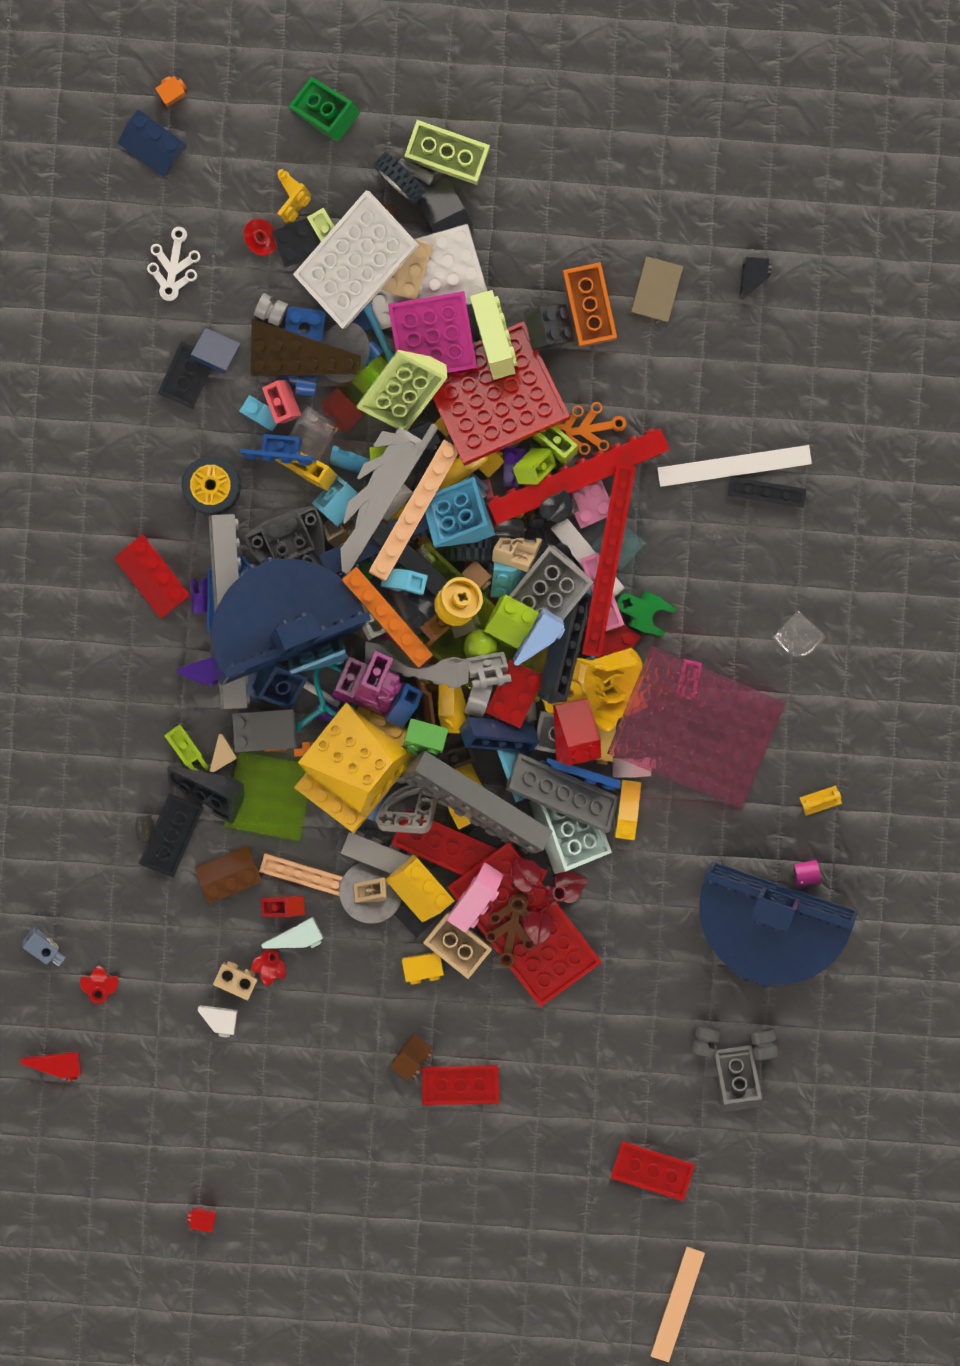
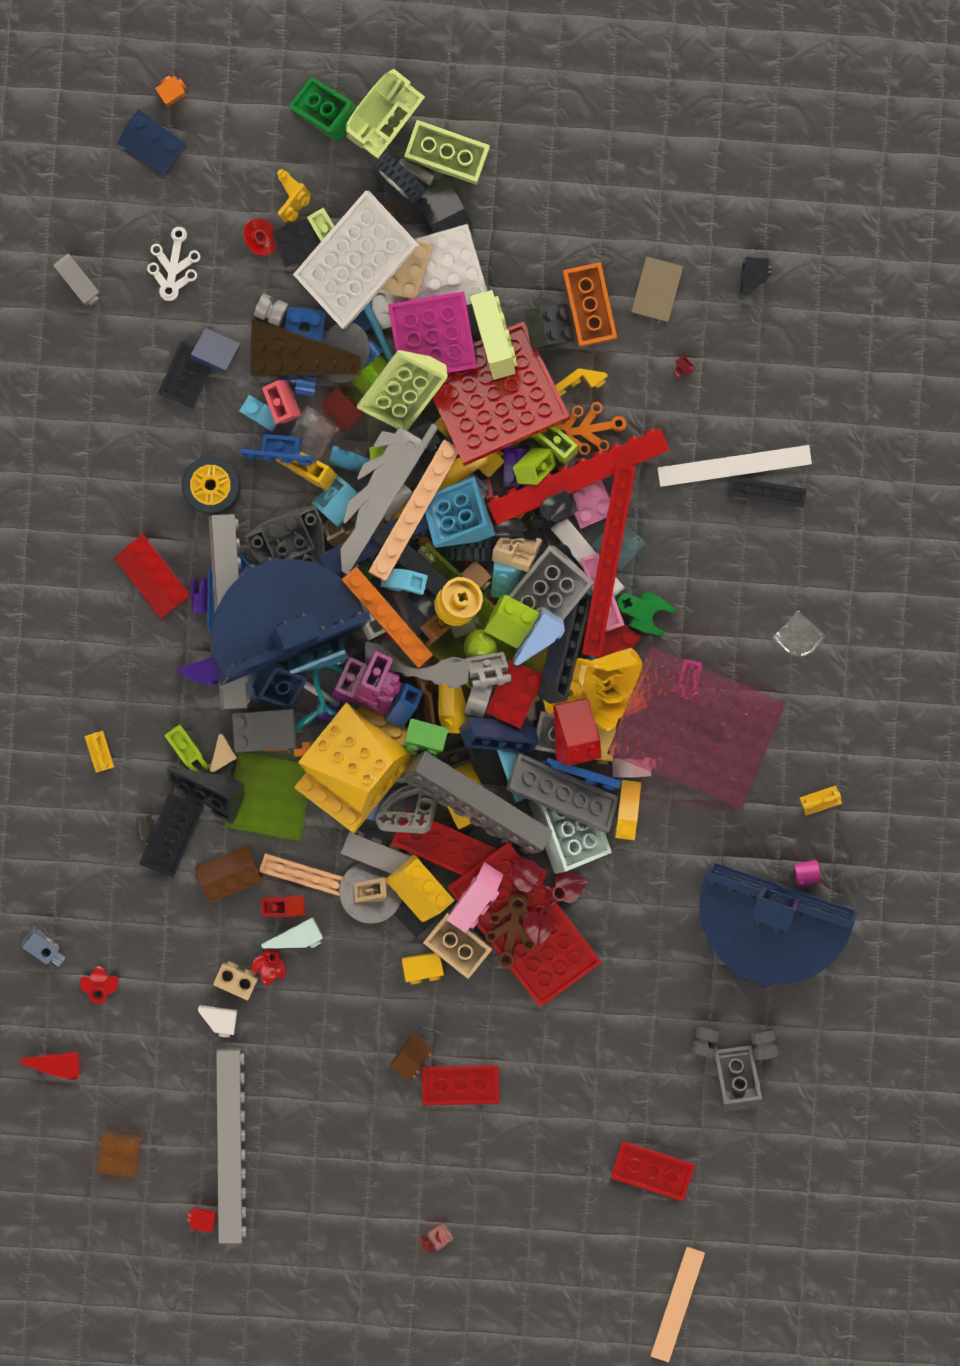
none -> light grey slope [53,253,101,306]
none -> yellow hinge [85,731,114,773]
none -> clear orange brick [96,1131,142,1178]
none -> light grey brick [217,1049,246,1243]
none -> yellowish green piece [346,69,425,159]
none -> clear red bracket [419,1223,454,1253]
none -> yellow slope [555,368,608,397]
none -> dark red tile [673,354,696,378]

